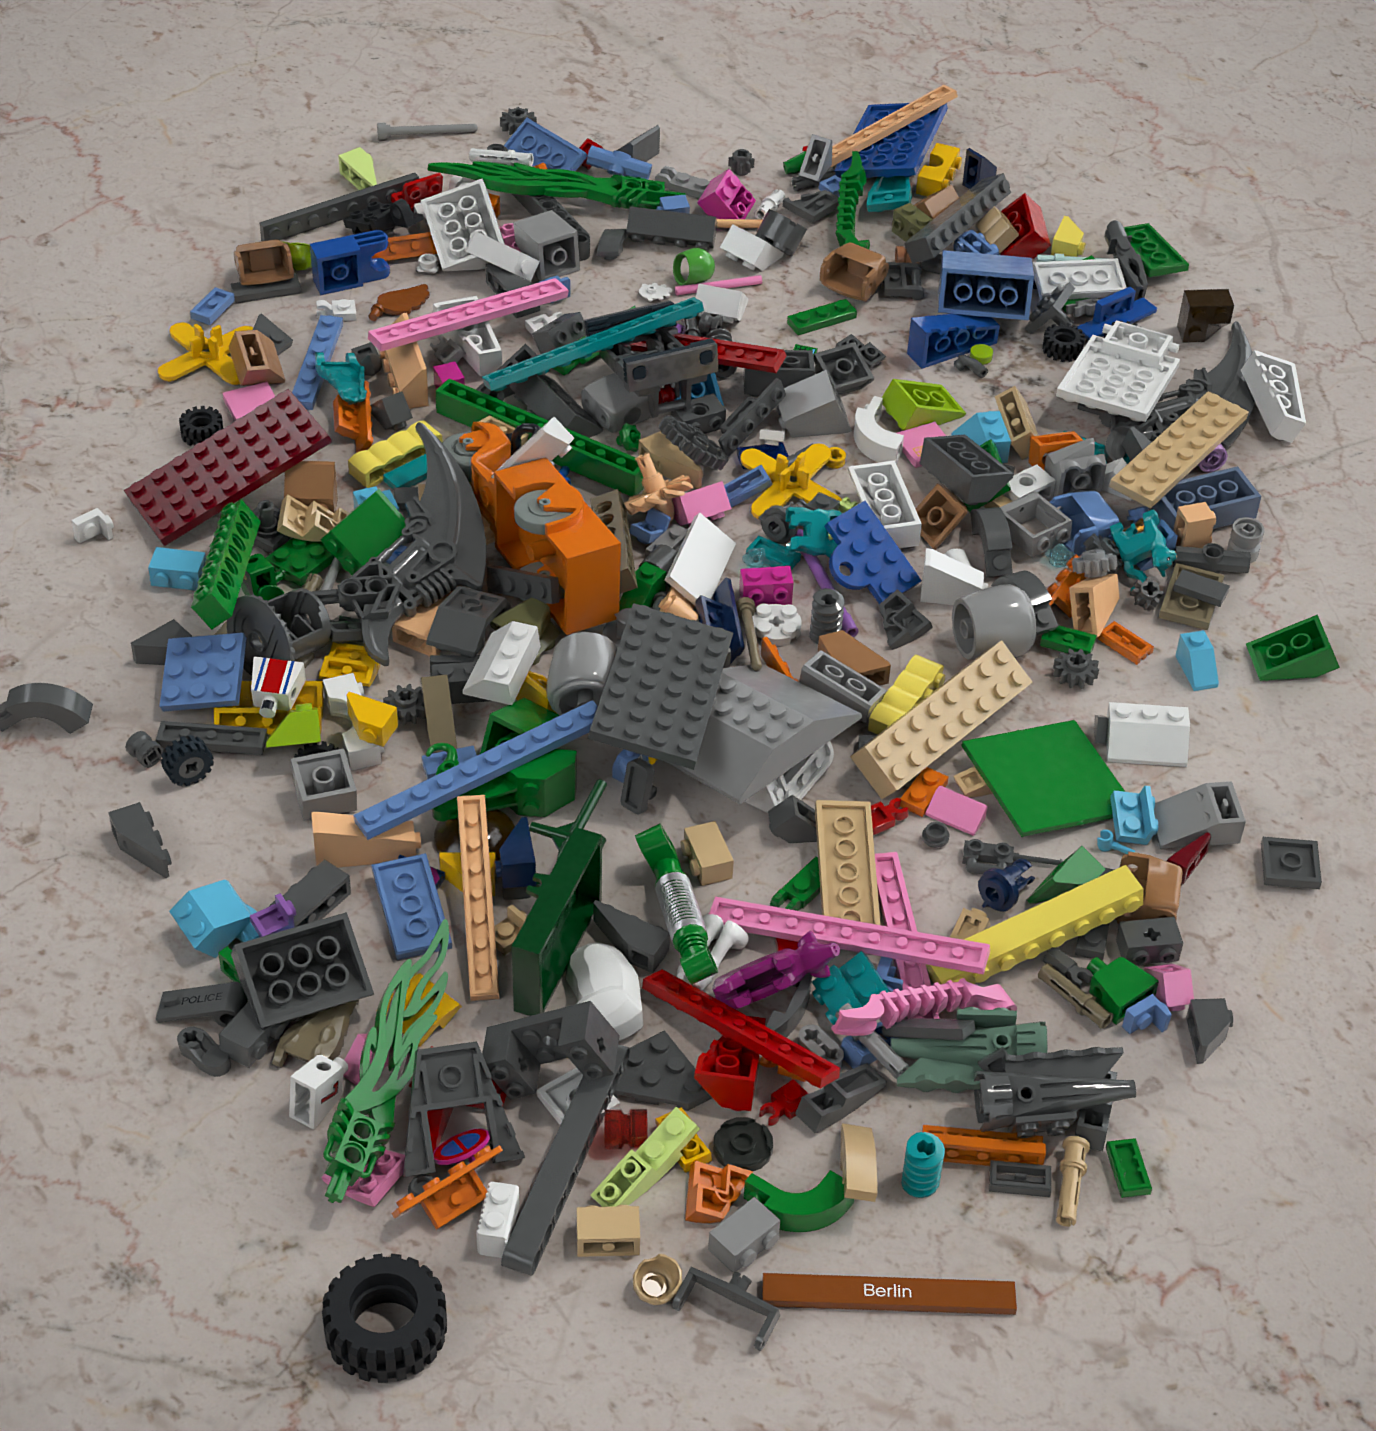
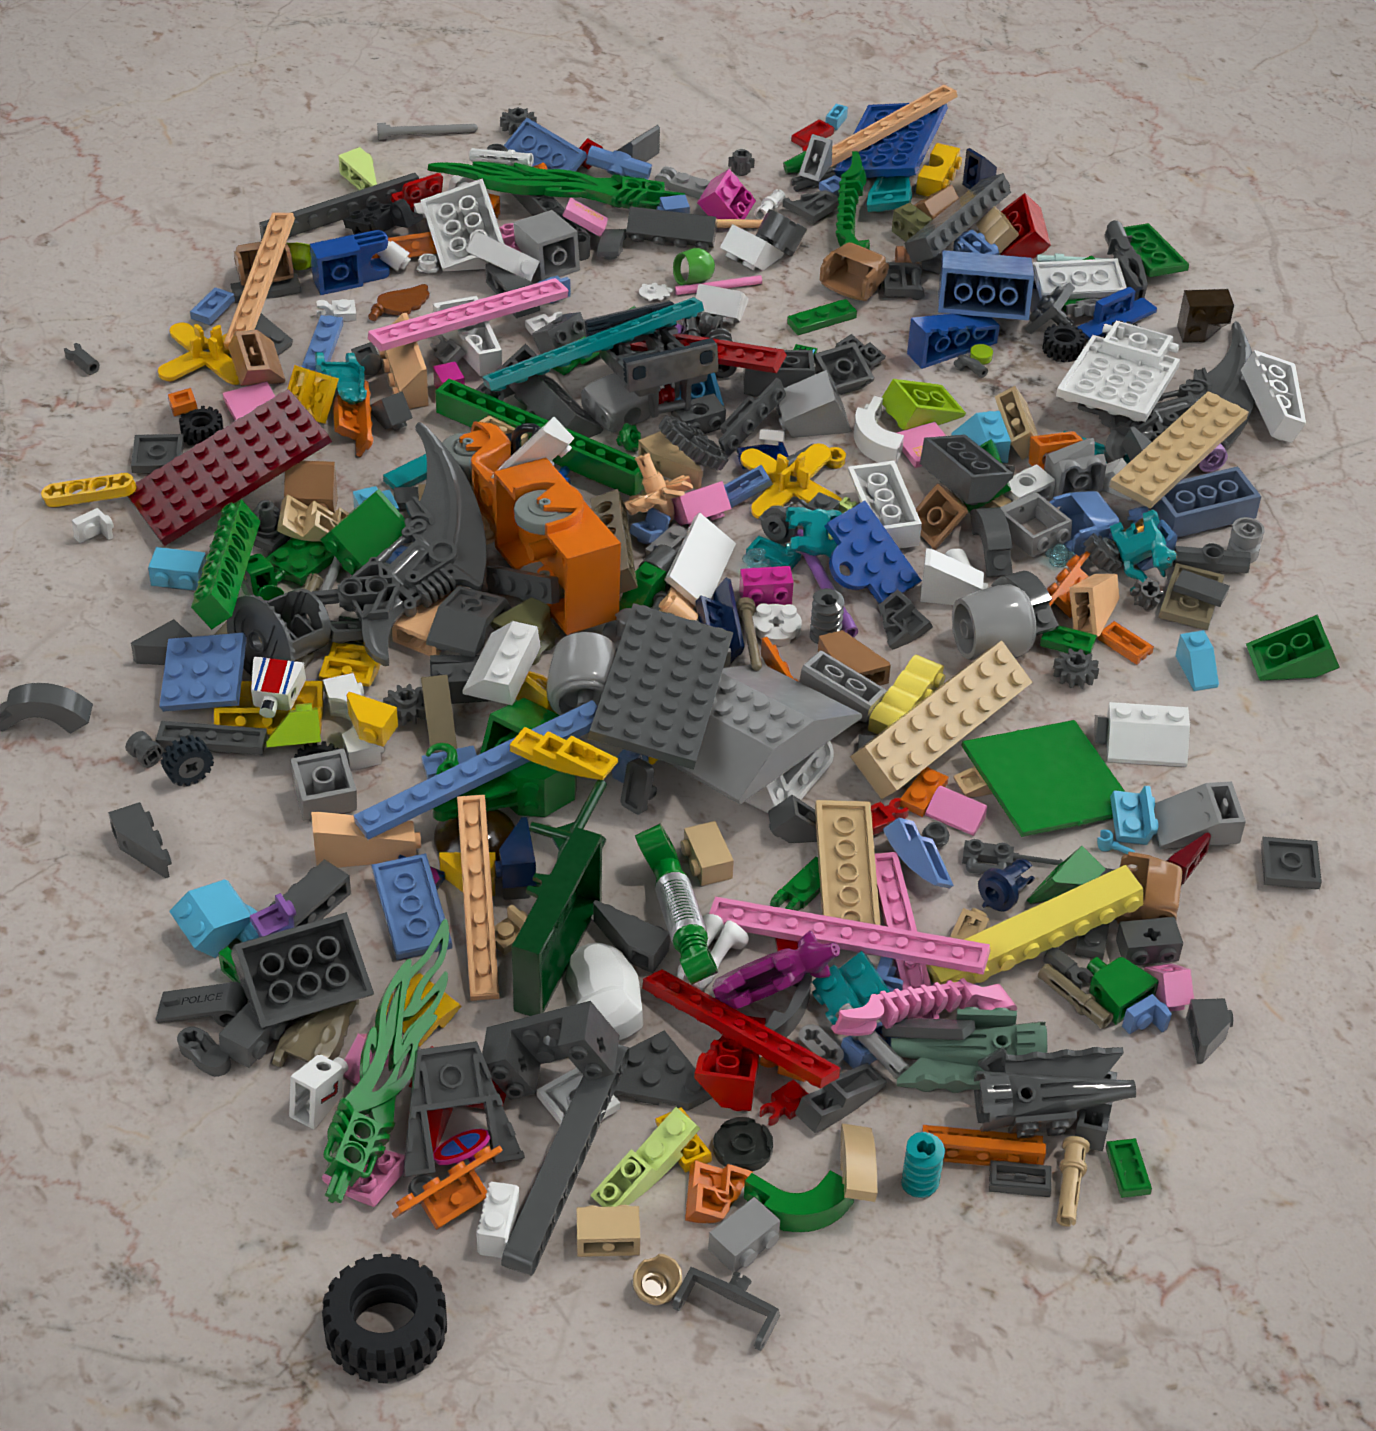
light yellow brick [348,421,443,488] -> none
clear red wheel [604,1109,648,1149] -> none
dark orange tile [762,1273,1017,1315] -> none
light yellow slope [1051,216,1086,257] -> none
light grey gear [1072,549,1117,578] -> none
light nougat brick [1173,502,1216,548] -> none
none -> yellow beam [41,473,137,507]
none -> dark grey bar [64,343,100,375]
none -> dark grey plate [131,434,184,474]
none -> orange slope [168,388,198,416]
none -> light nougat tile [224,213,295,349]
none -> yellow slope [287,365,339,424]
none -> white brick [377,241,411,271]
none -> yellow slope [510,727,618,780]
none -> bright pink tile [563,197,609,237]
none -> red tile [791,119,835,148]
none -> medium azure piece [826,104,848,130]
none -> medium blue slope [883,818,954,889]

